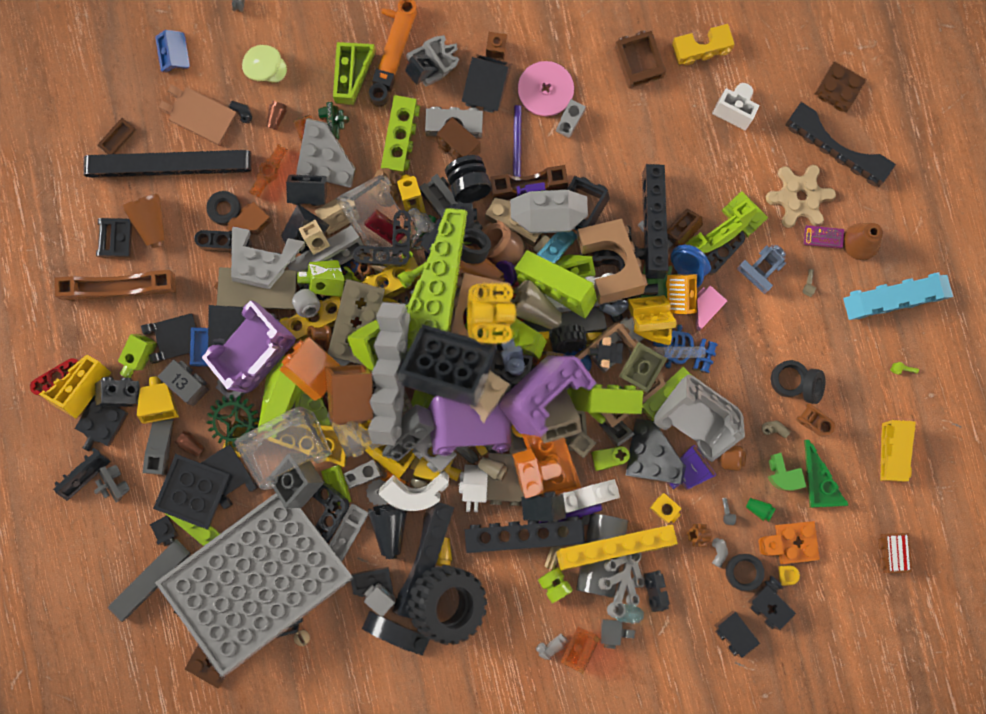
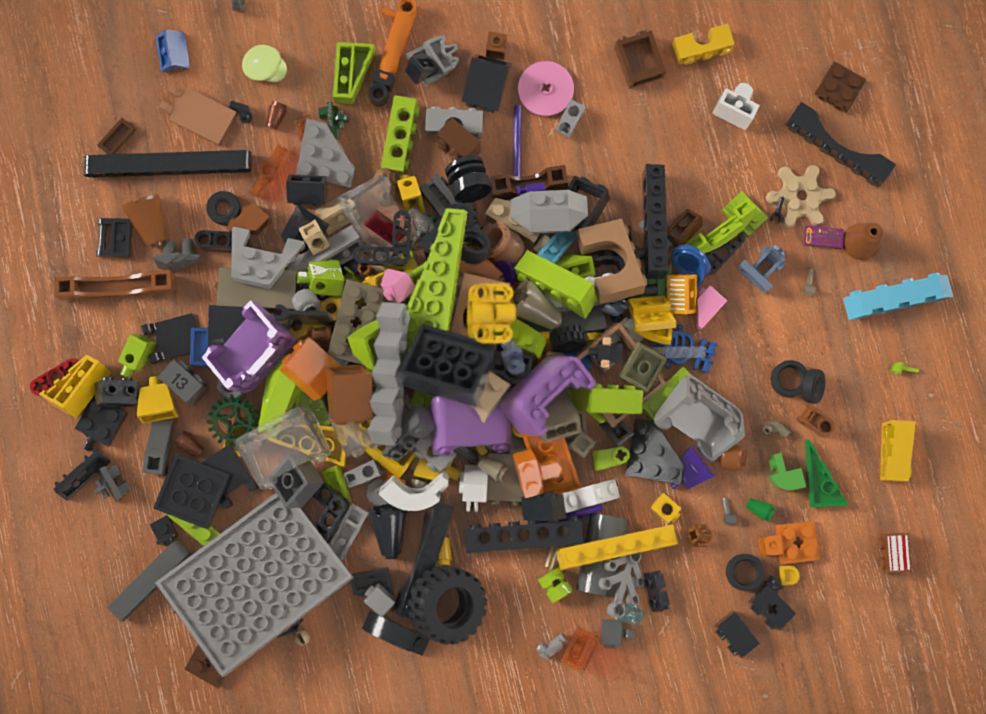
light grey arm [712,538,728,568] -> none
none -> dark grey connector [153,238,202,271]
none -> black flag [275,304,334,329]
none -> bright pink slope [381,269,415,303]
none -> black hand [770,196,785,224]

